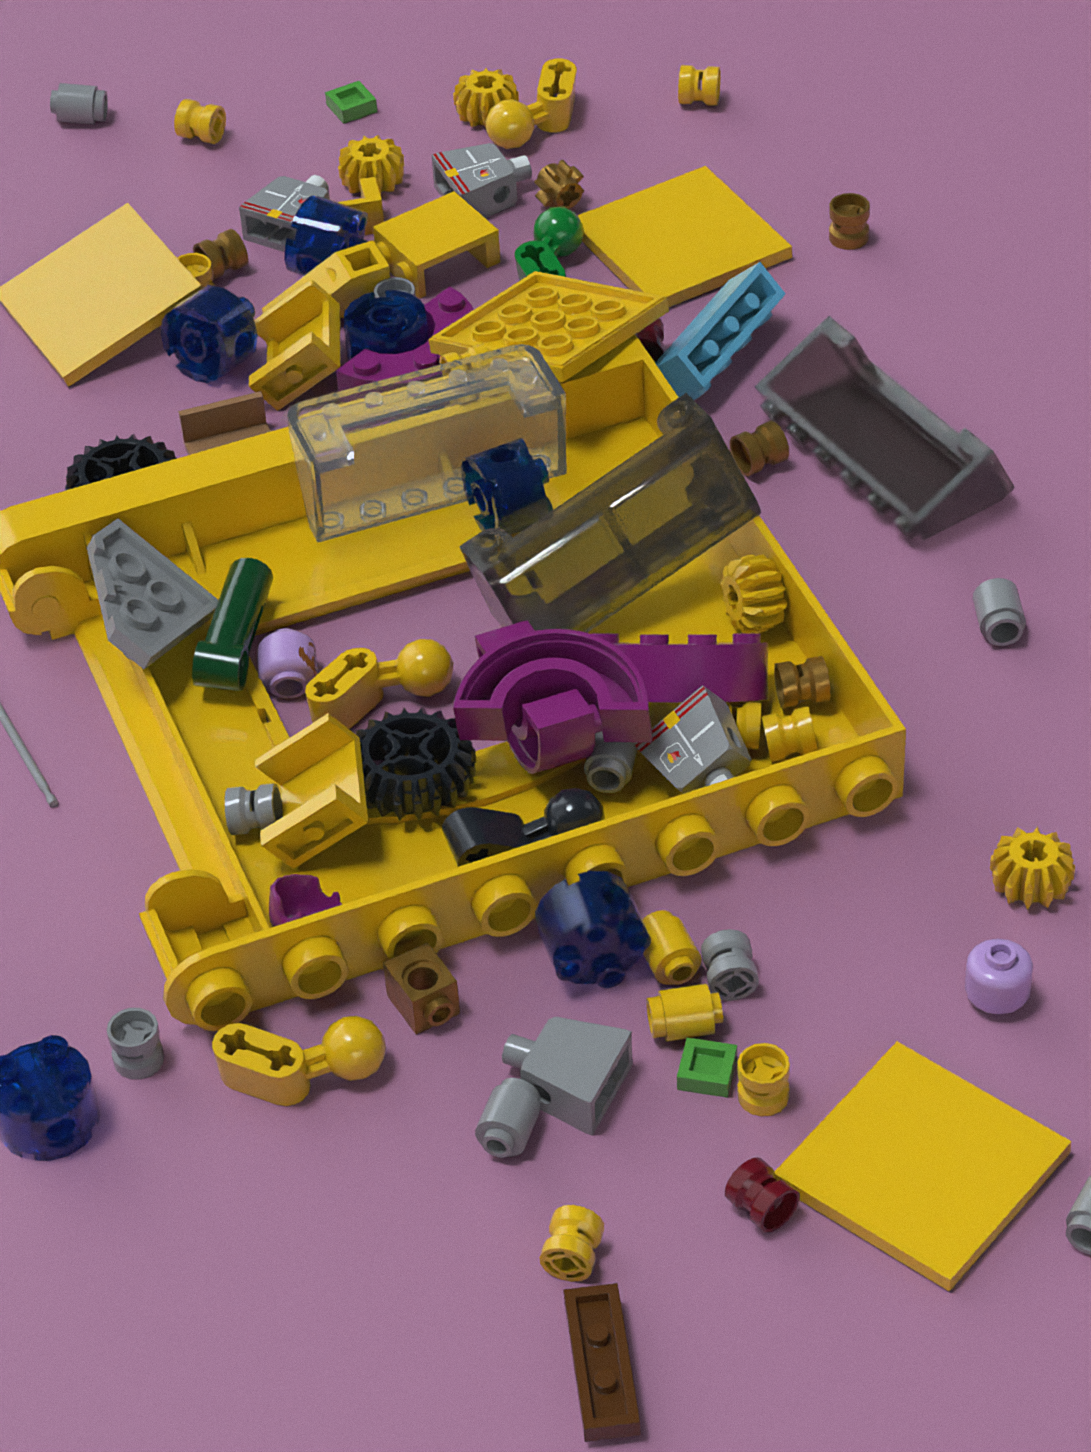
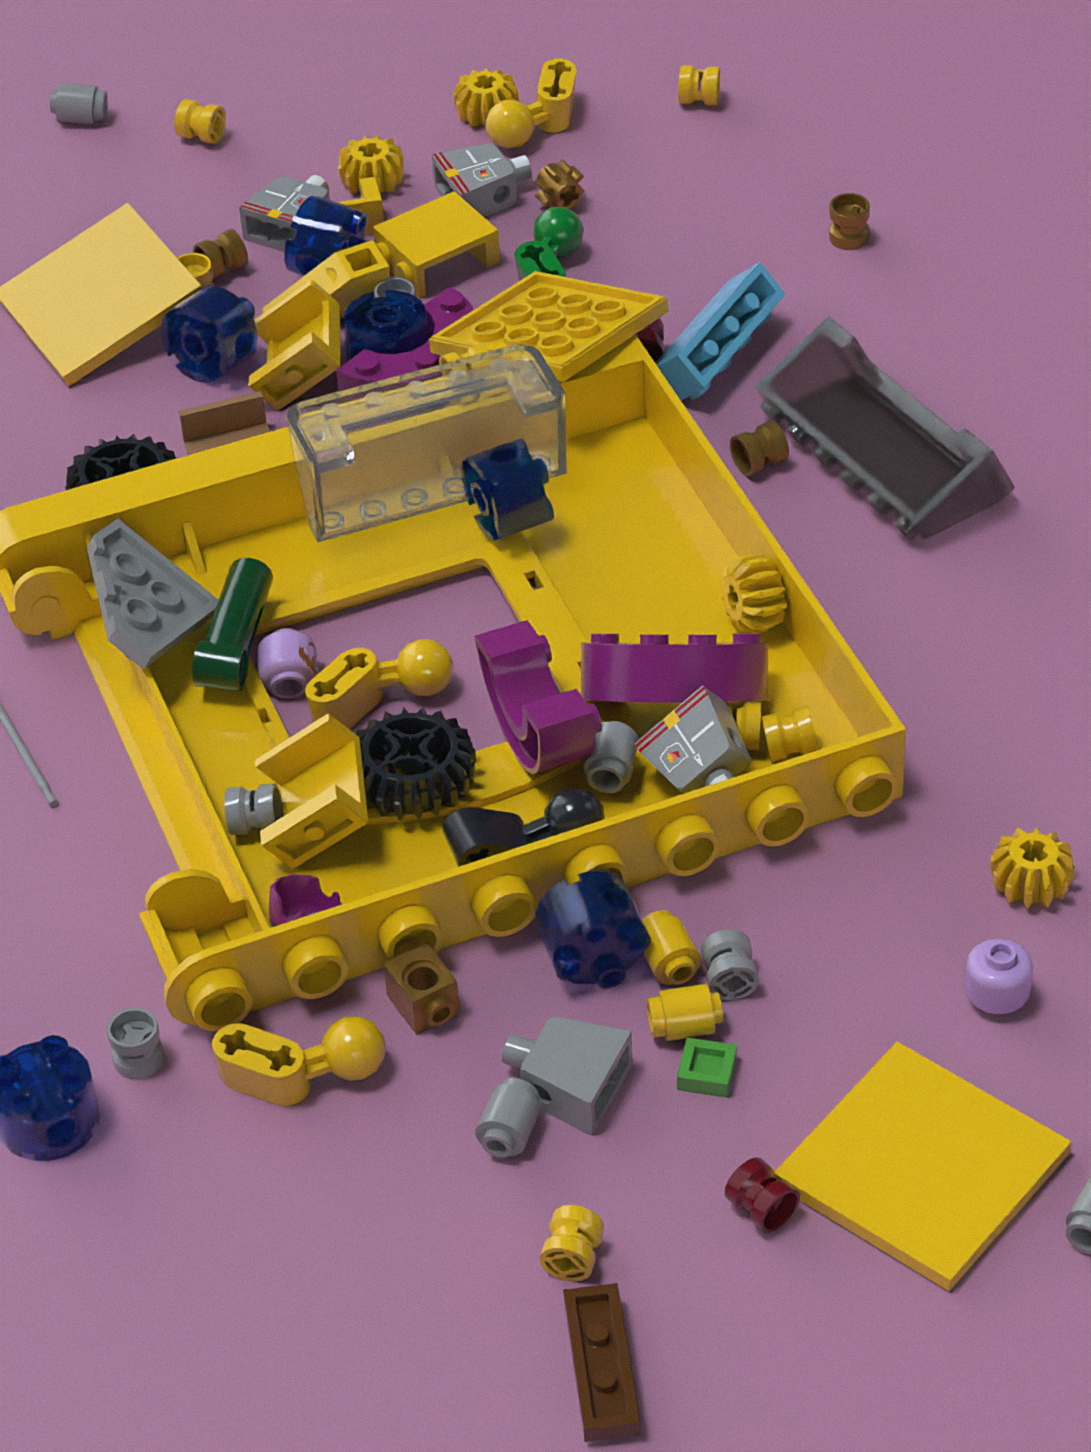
bright green tile [325,81,377,124] -> none
magenta brick [453,629,652,743] -> none
clear smoke windscreen [459,393,762,633] -> none
yellow tile [577,166,792,307] -> none
yellow wheel [737,1043,790,1117] -> none
pearl gold wheel [774,656,831,709] -> none
light grey brick [973,578,1026,646] -> none

